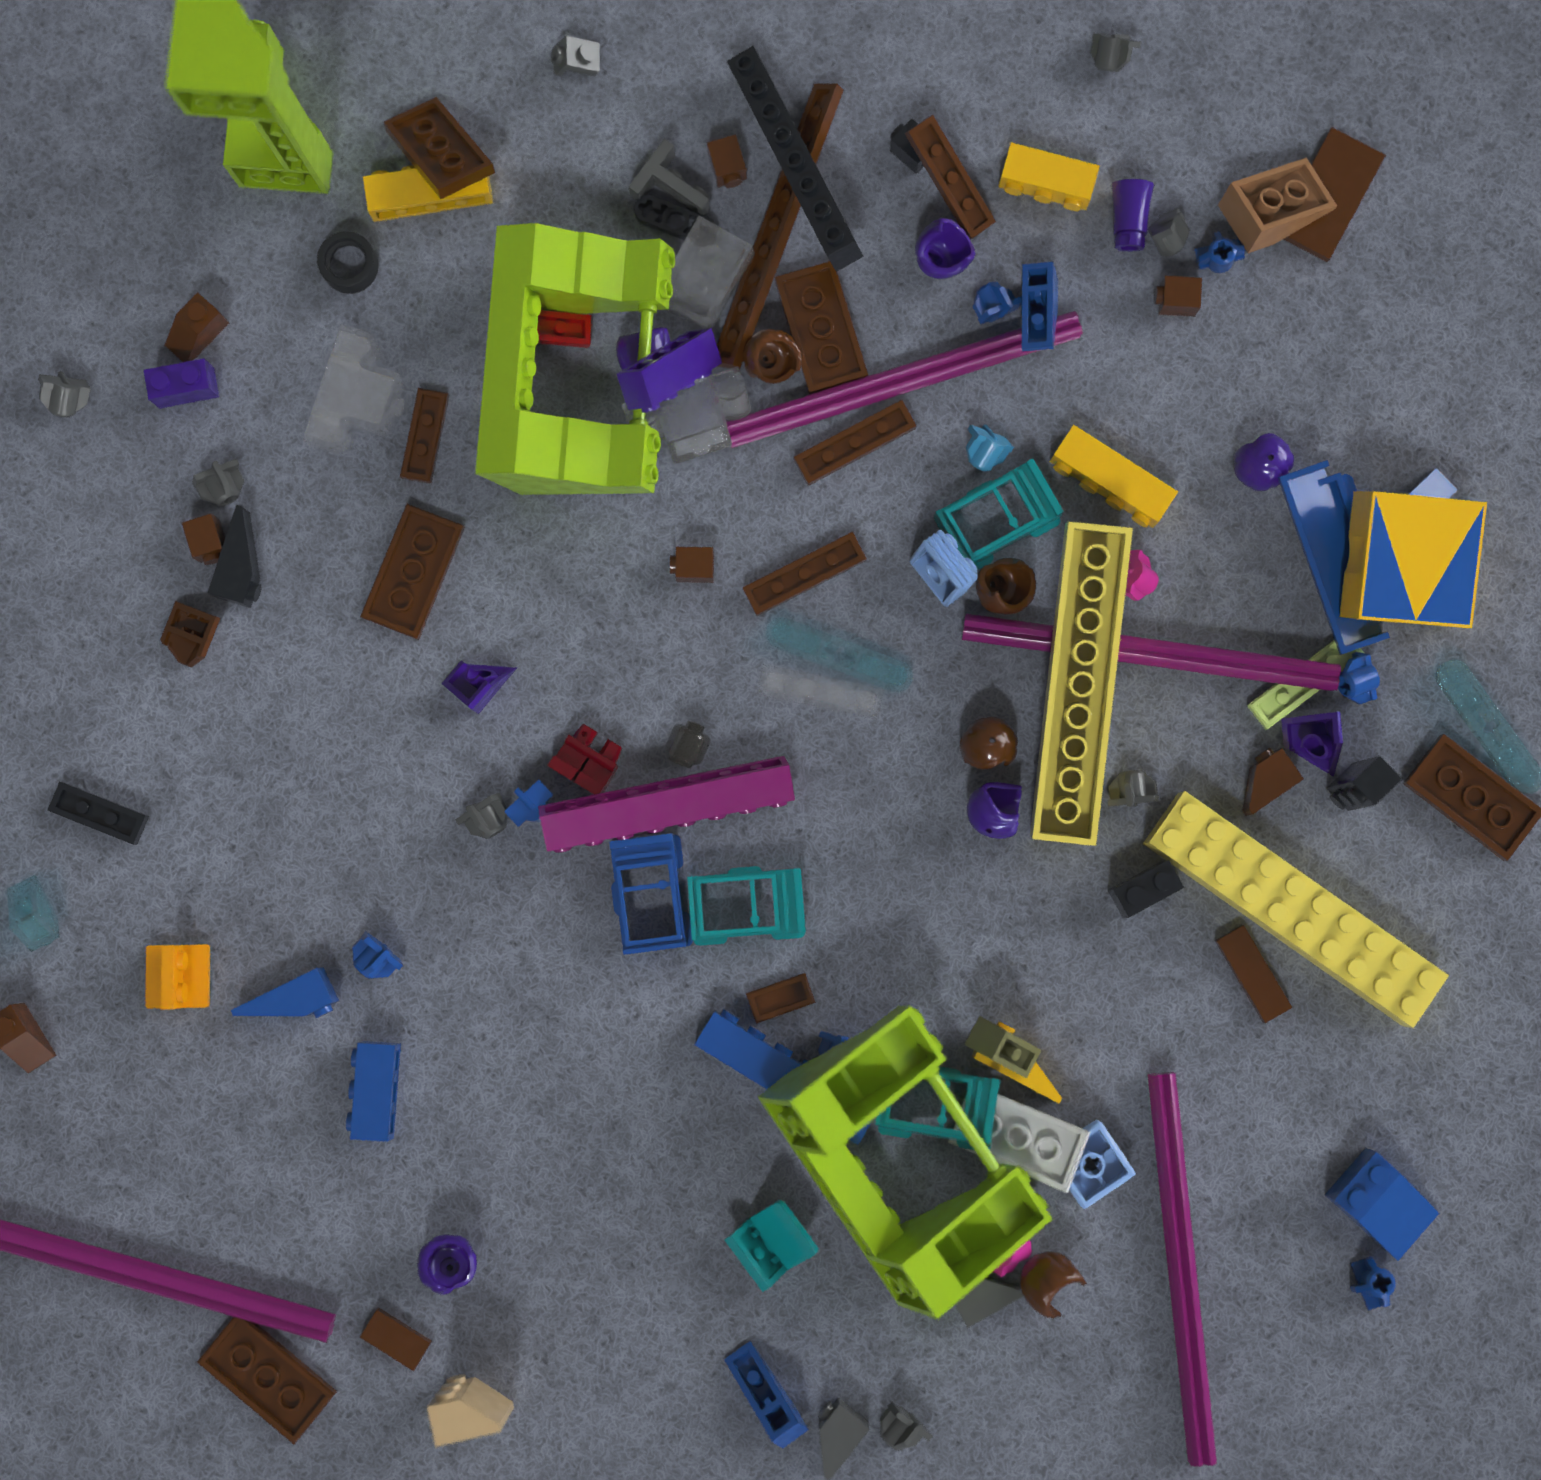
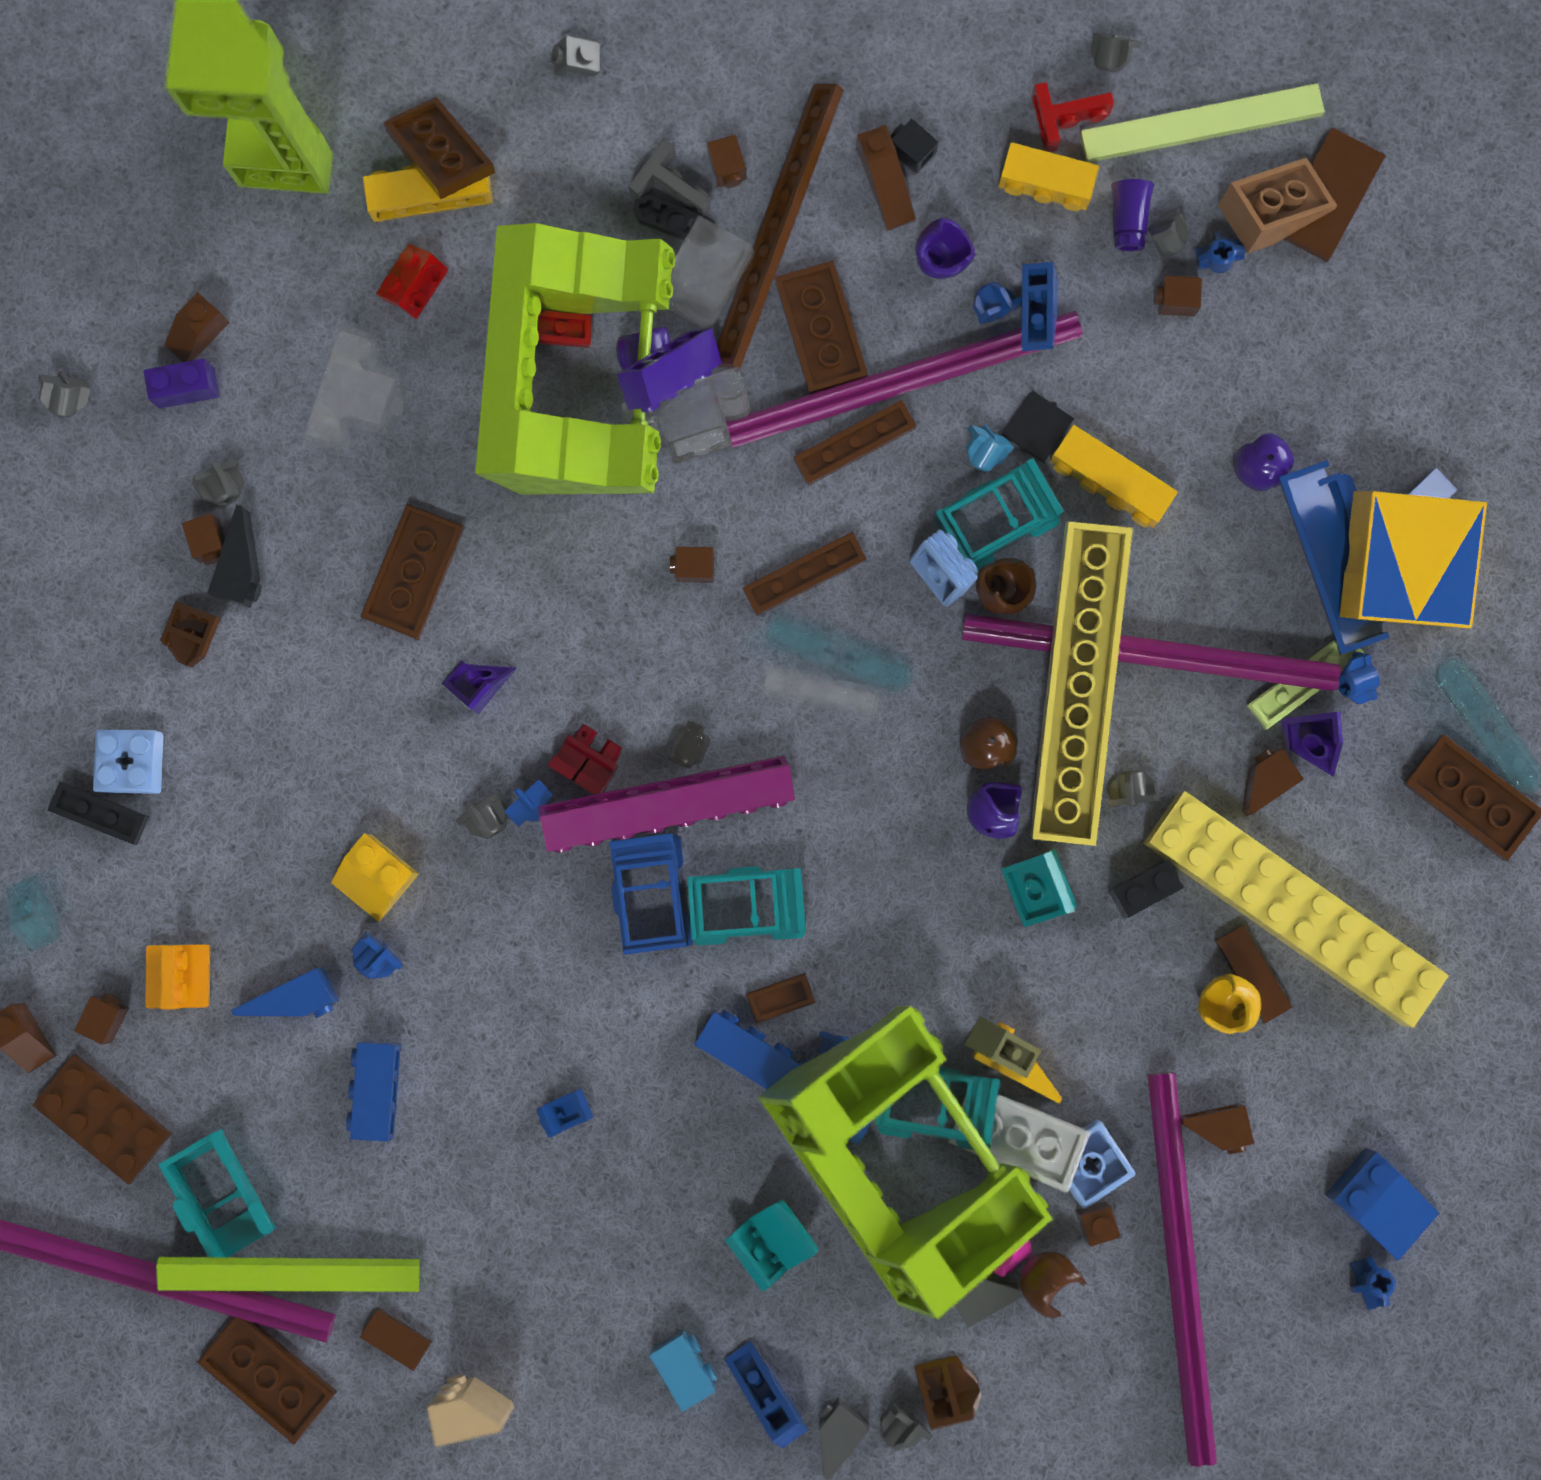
black tyre [317,231,379,294] -> none
reddish brown tile [400,388,450,484] -> none
dark purple piece [417,1234,477,1295] -> none
black brick [727,46,864,272] -> none
reddish brown piece [743,329,802,384] -> none
reddish brown plate [904,115,996,239] -> none
dark pink piece [1125,550,1159,601] -> none
black brick [1327,755,1402,811] -> none
none -> reddish brown plate [32,1055,172,1185]
none -> reddish brown brick [74,993,129,1045]
none -> light blue brick [93,729,163,794]
none -> lime tile [156,1257,420,1292]
none -> teal piece [158,1129,277,1257]
none -> yellow slope [331,833,419,922]
none -> red bracket [376,243,448,319]
none -> blue bracket [536,1088,594,1138]
none -> dark azure brick [649,1329,718,1412]
none -> reddish brown slope [856,125,916,231]
none -> reddish brown slope [914,1355,982,1431]
none -> teal bracket [1001,848,1078,927]
none -> black piece [1002,391,1074,463]
none -> red bracket [1031,82,1115,152]
none -> reddish brown brick [1075,1201,1121,1247]
none -> yellowish green tile [1080,83,1325,163]
none -> reddish brown slope [1180,1103,1255,1154]
none -> yellow piece [1197,974,1261,1034]

